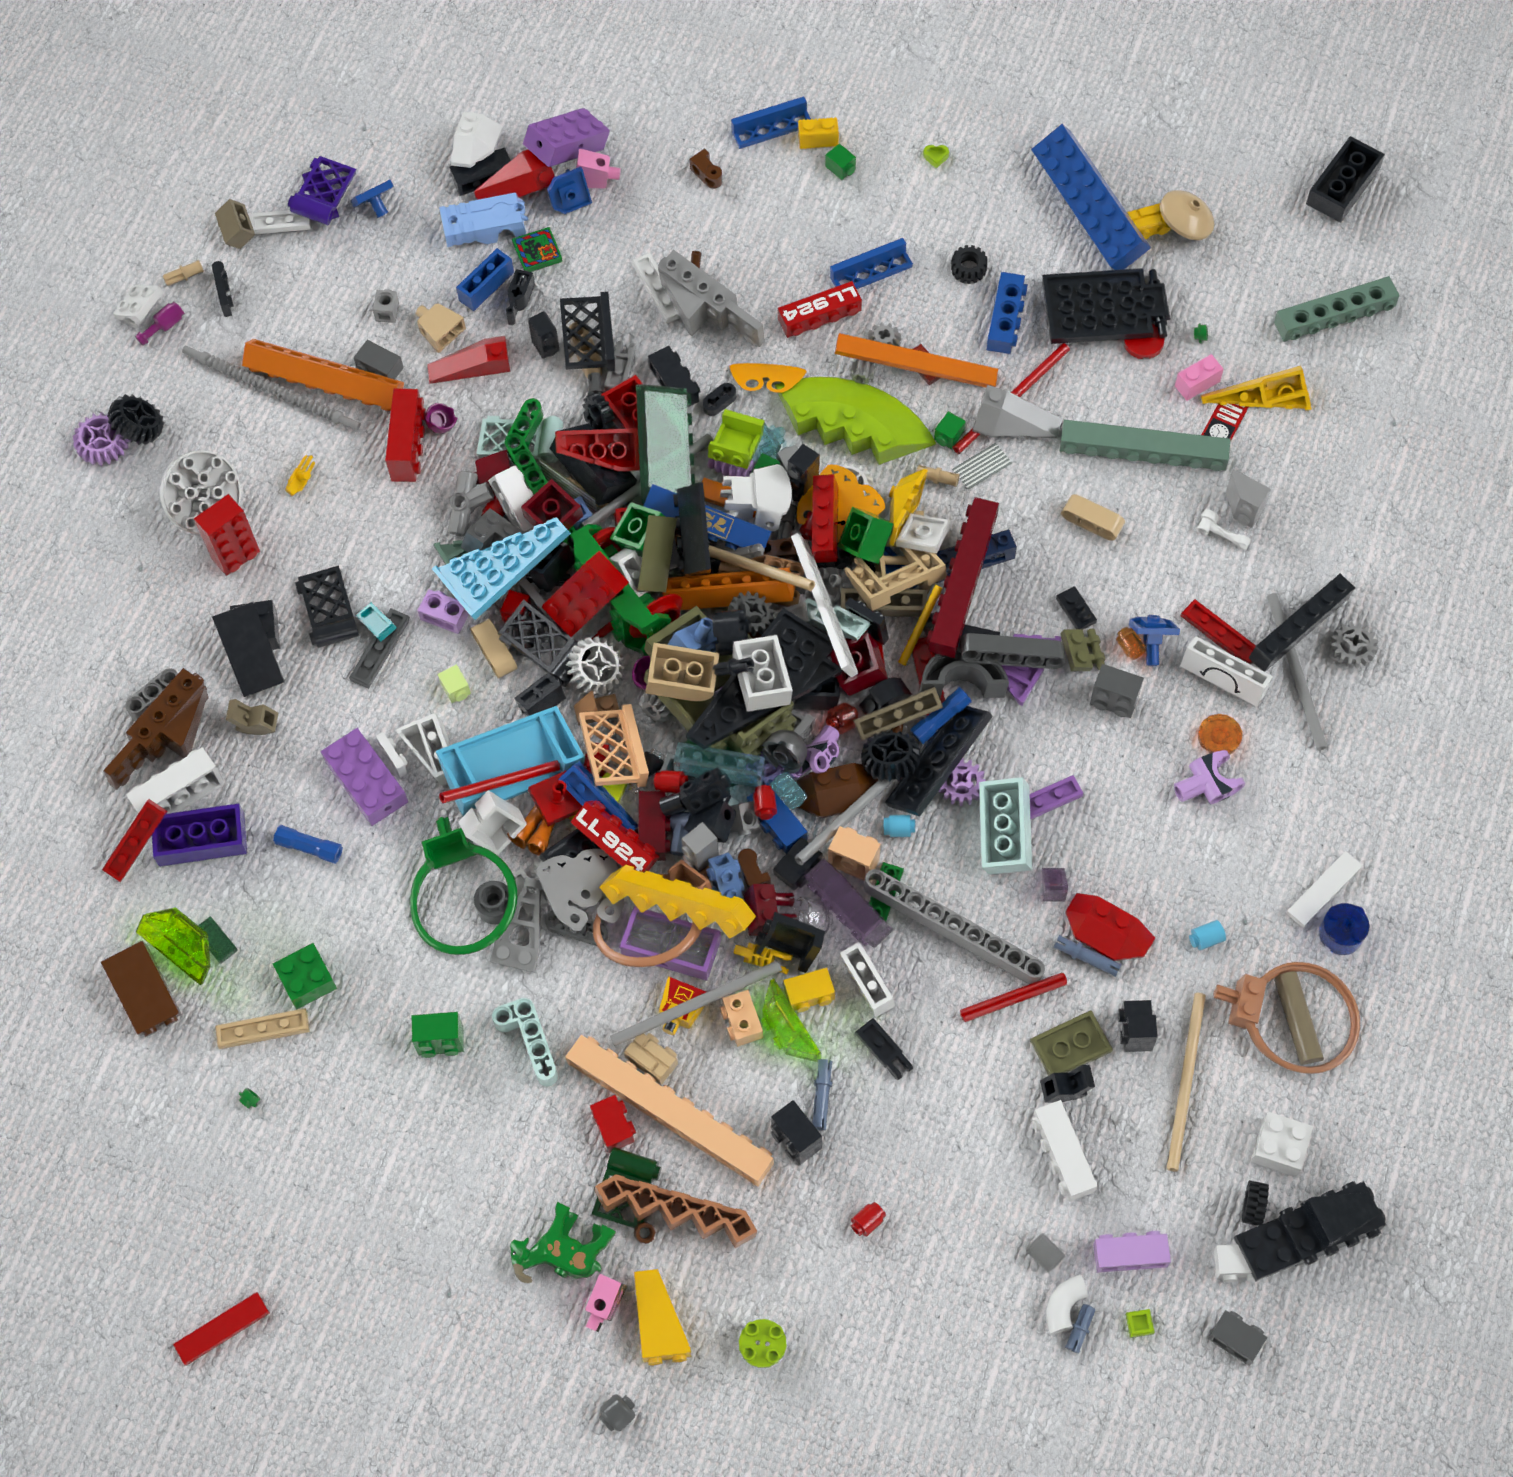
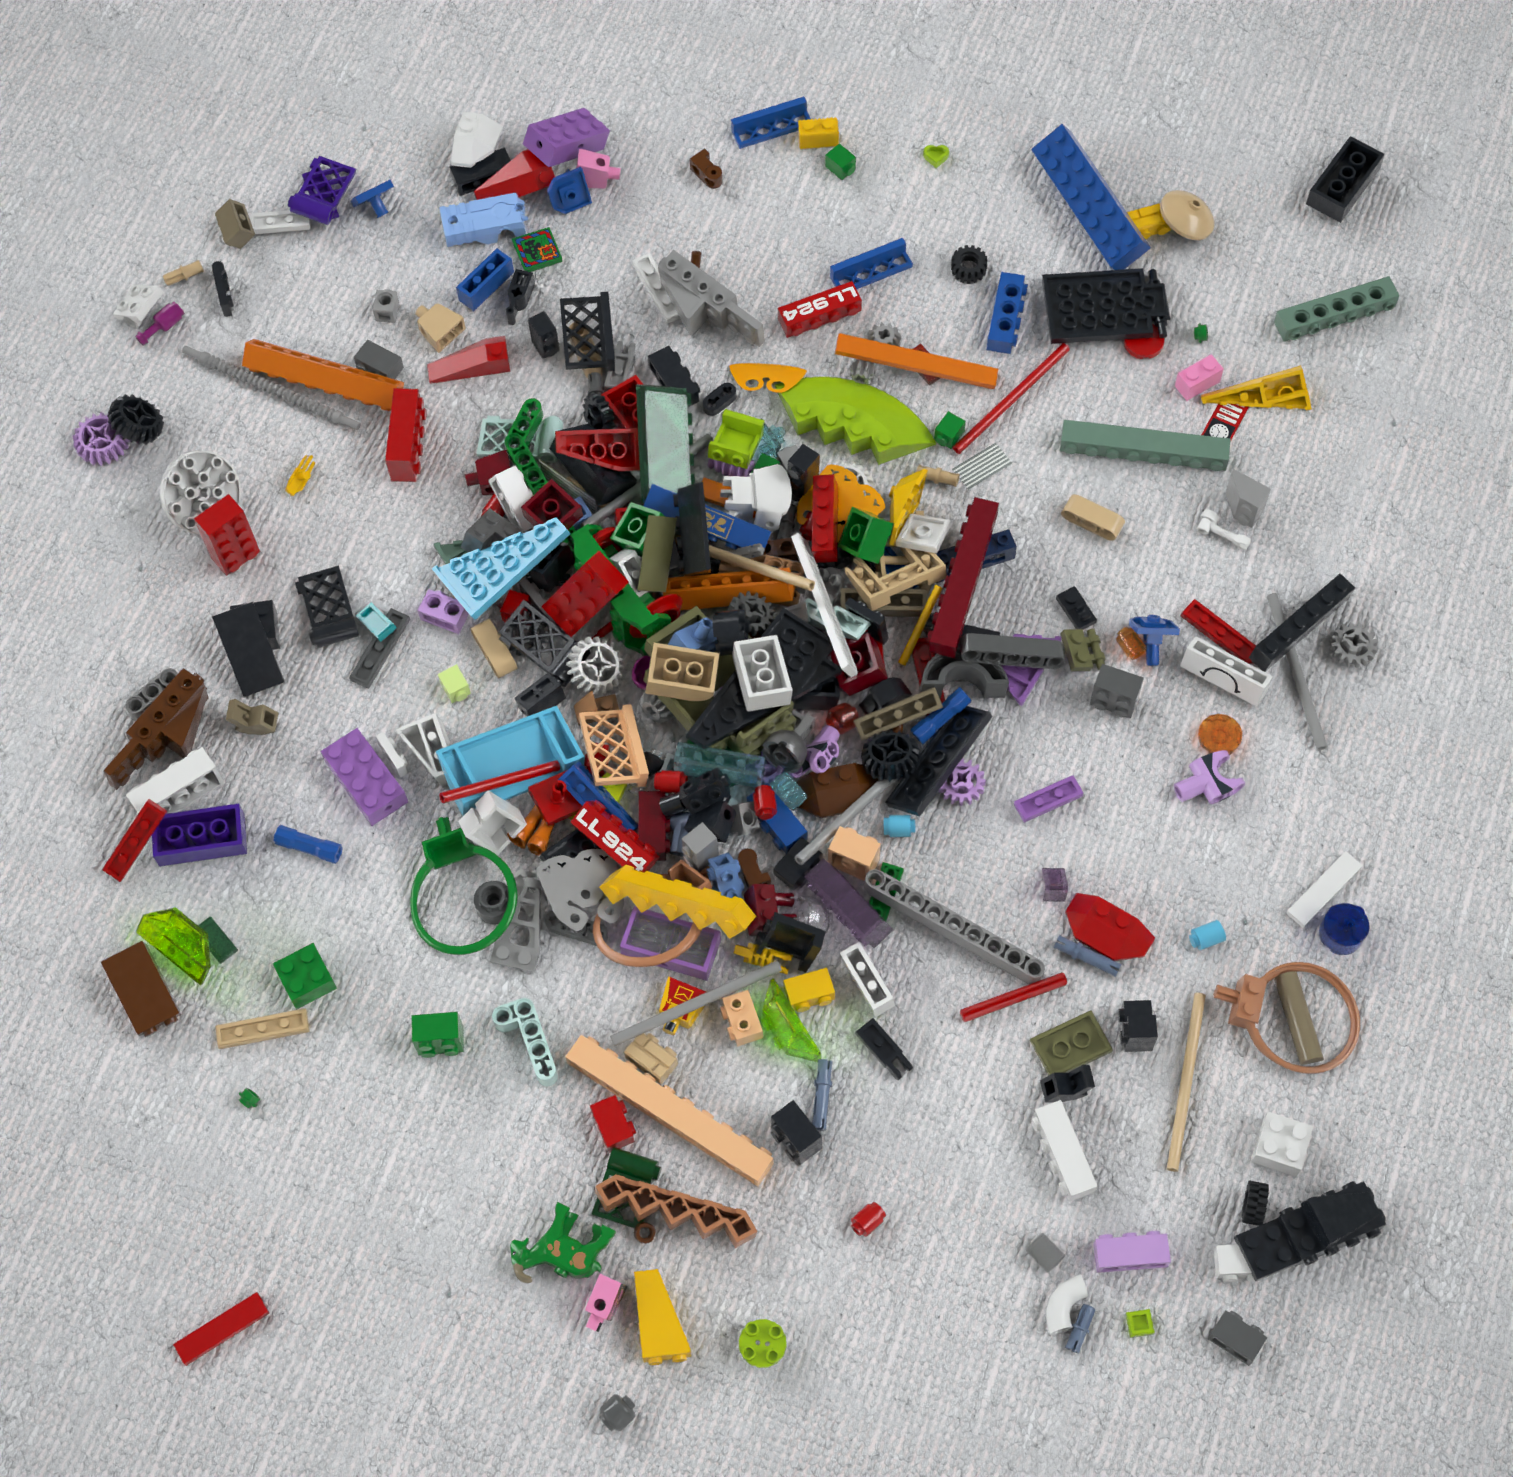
magenta hair [424,403,458,434] -> none
light grey piece [448,471,494,537] -> none
black axle [713,657,754,676] -> none
light grey wedge [972,385,1062,438] -> none
light aqua brick [979,777,1032,875] -> none

